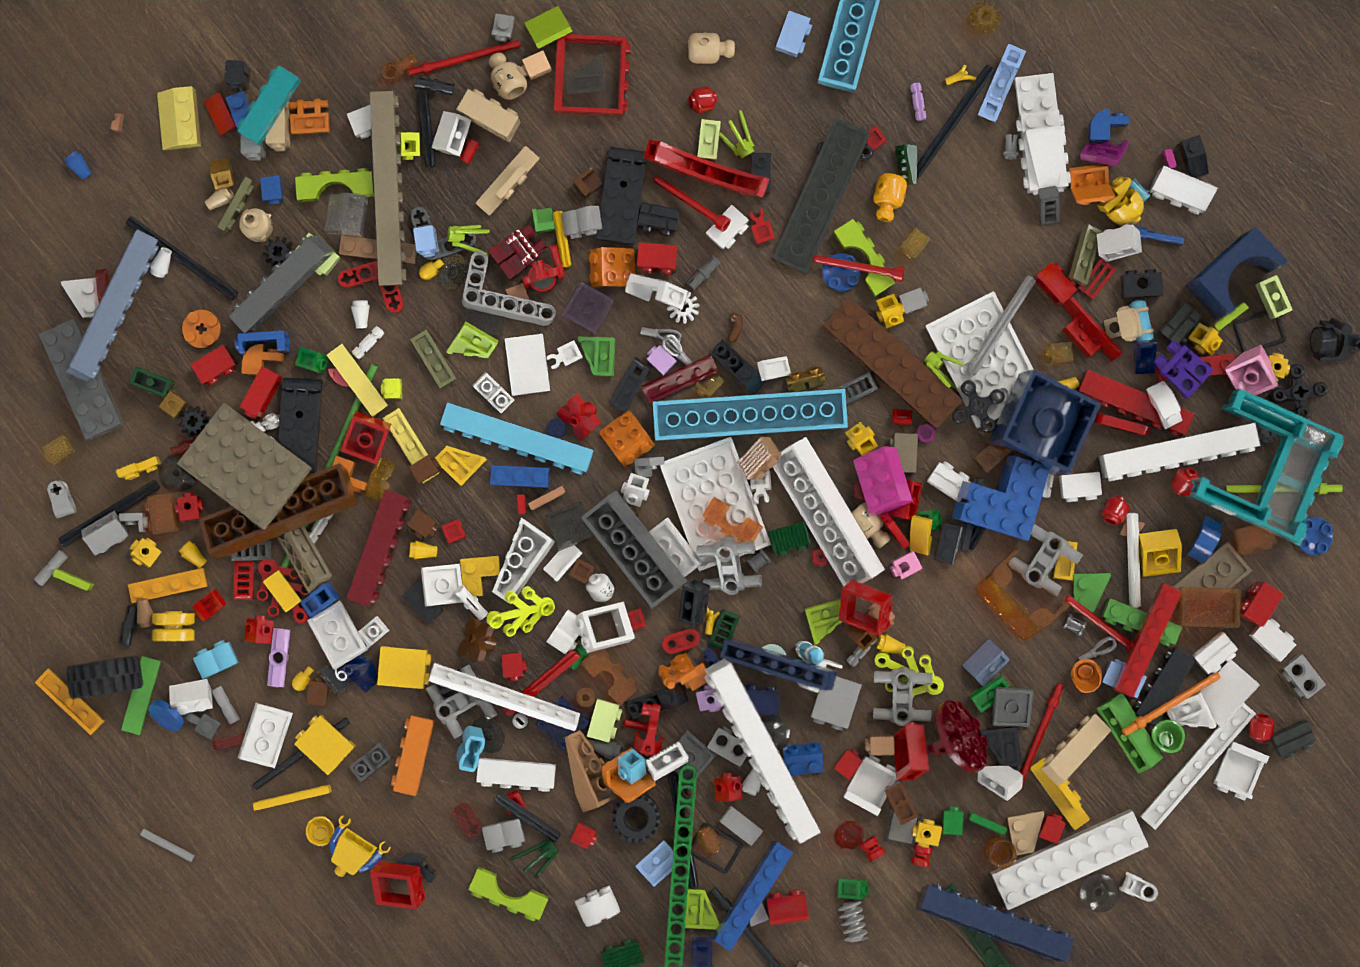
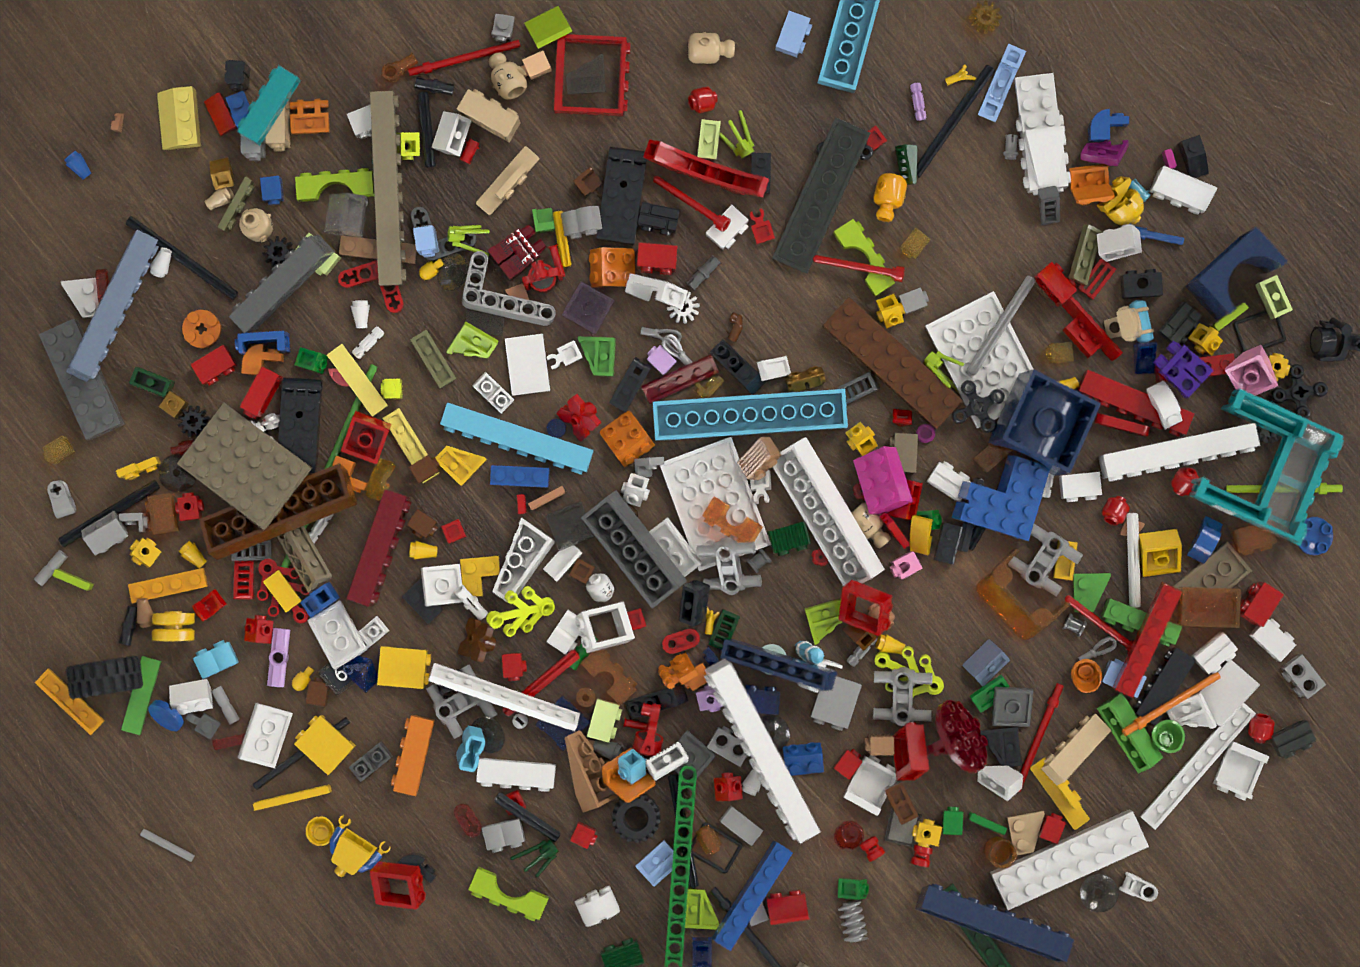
blue dish [822,253,860,291] -> none

